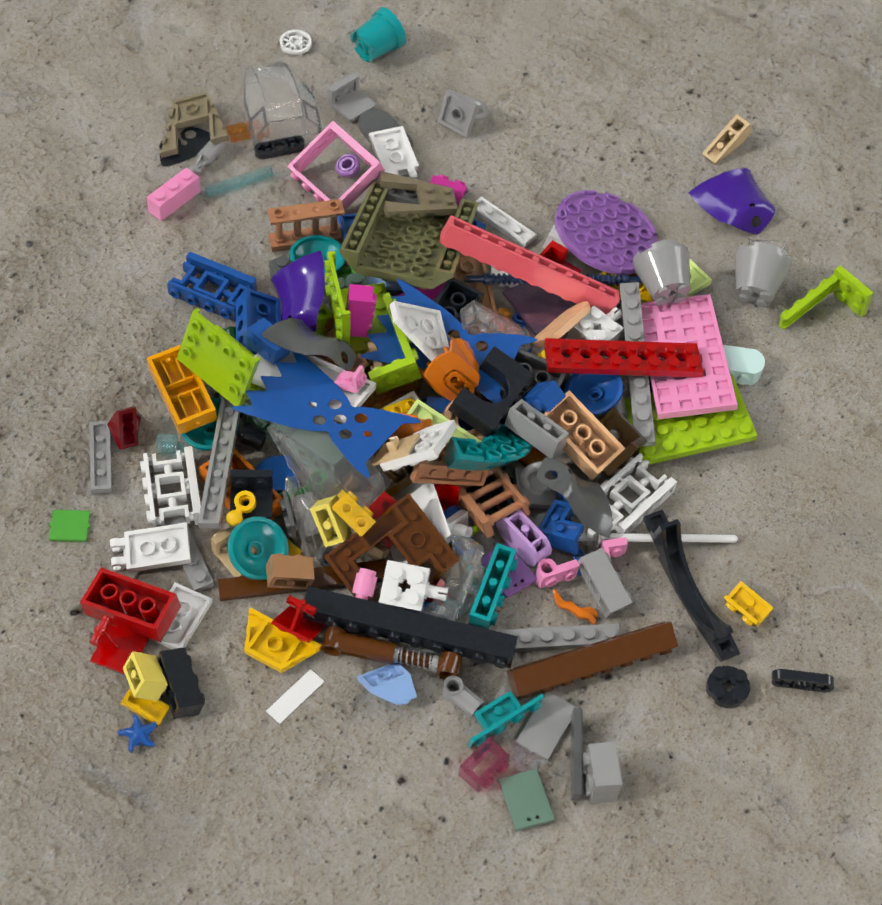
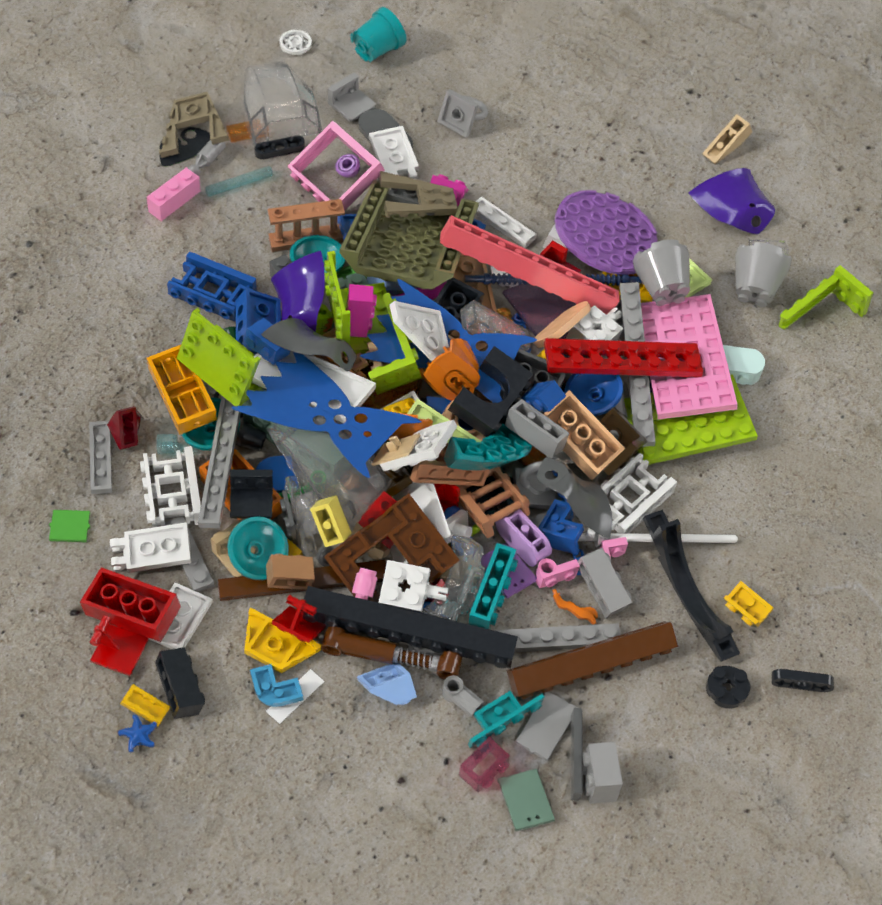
light yellow brick [123,651,168,701] -> none
yellow plate [226,491,256,527] -> none
yellow bracket [332,489,376,536] -> none
bright pink bracket [334,365,367,393] -> none
none -> dark azure plate [250,664,304,707]

